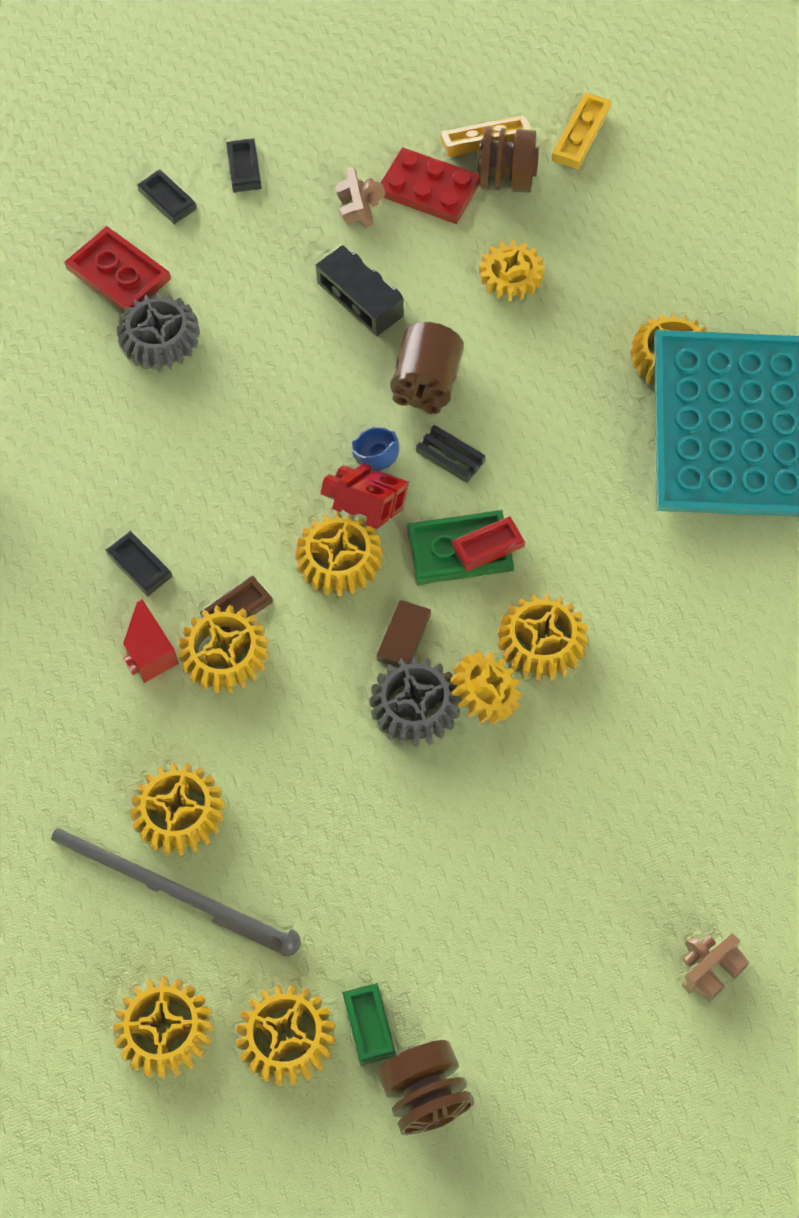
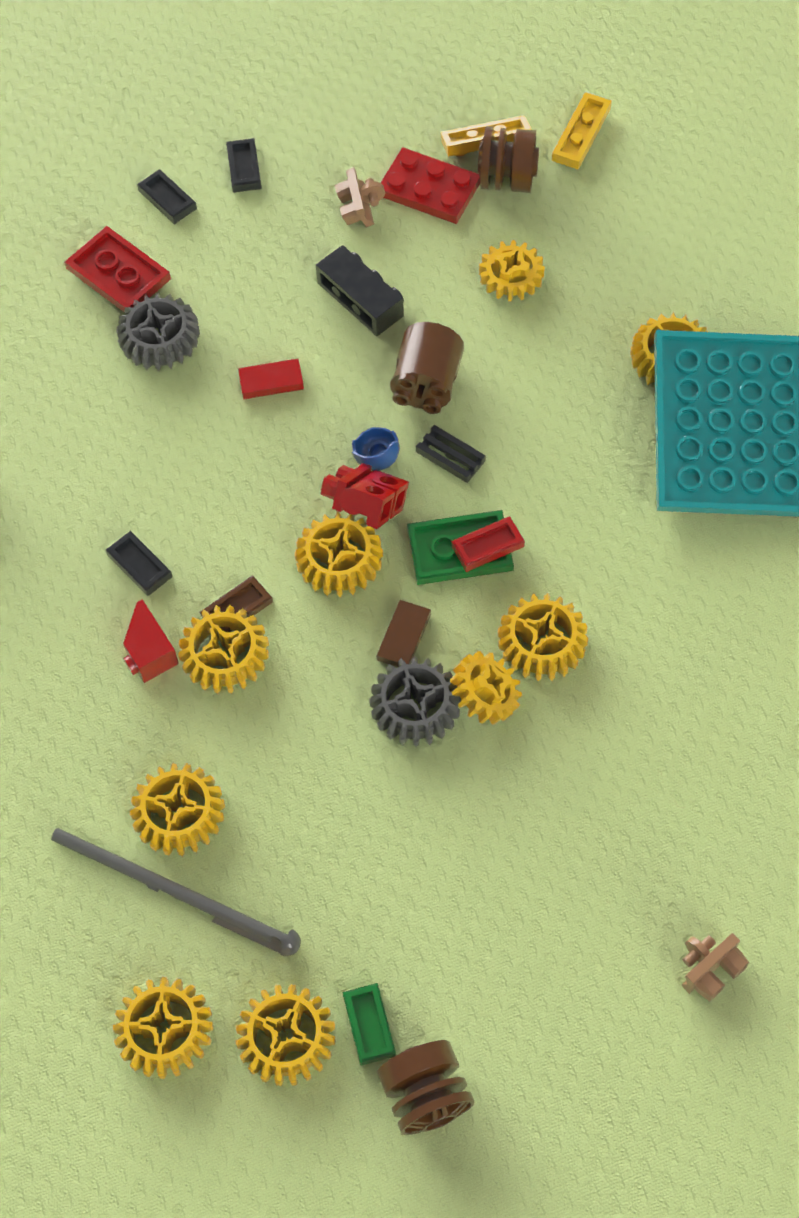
none -> red tile [238,358,304,400]

